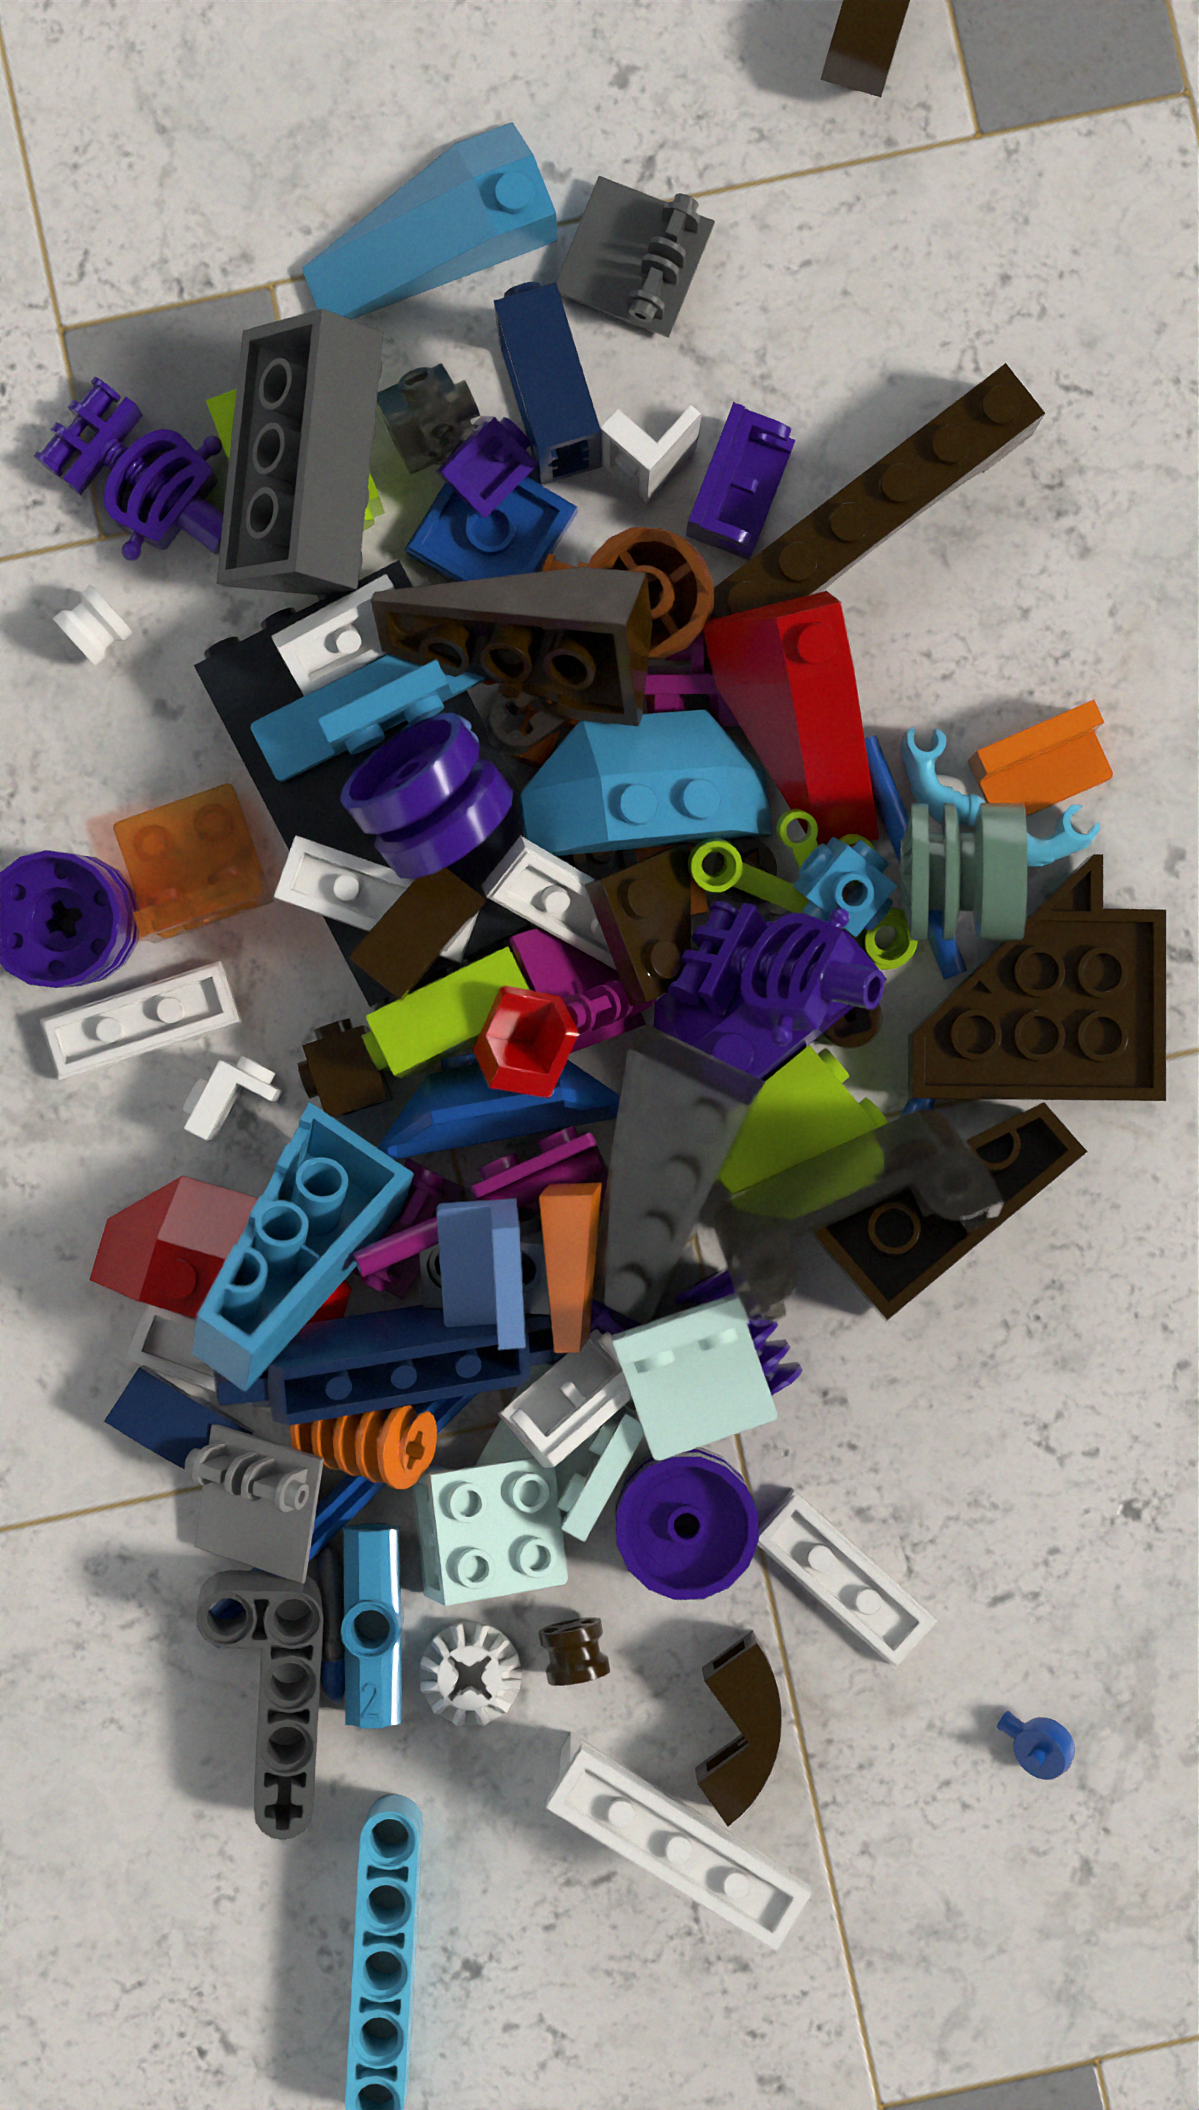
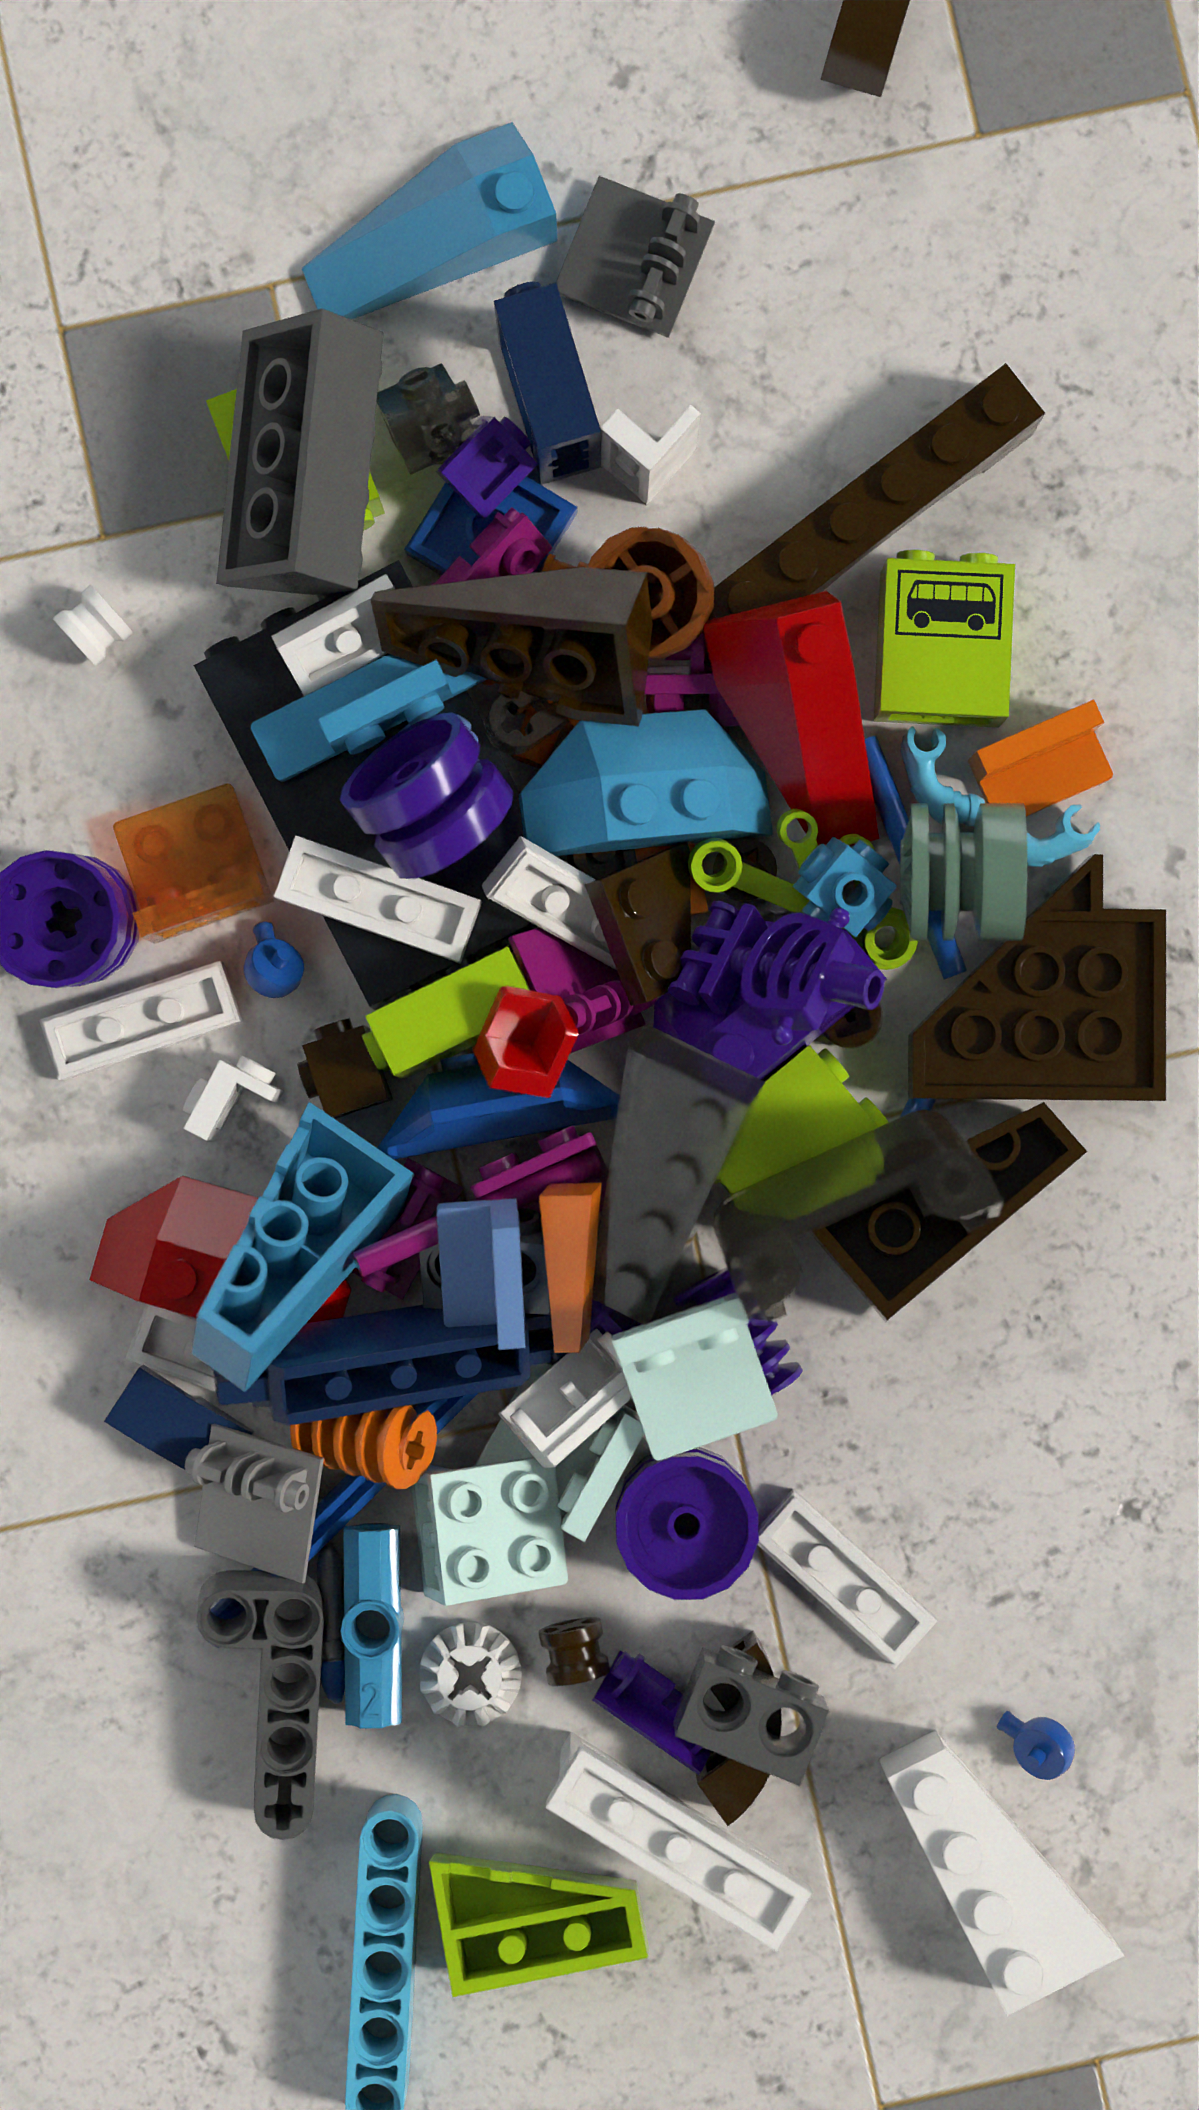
dark purple torso [33,376,224,561] -> none
dark brown slope [348,867,487,1001] -> none
dark purple hinge [686,402,795,560] -> none
none -> blue piece [243,922,304,998]
none -> lime wedge [429,1852,649,1997]
none -> magenta hinge [431,507,553,585]
none -> dark purple hinge [592,1650,721,1775]
none -> dark grey brick [673,1645,829,1786]
none -> lime brick [874,550,1015,728]
none -> white wedge [879,1730,1124,2016]

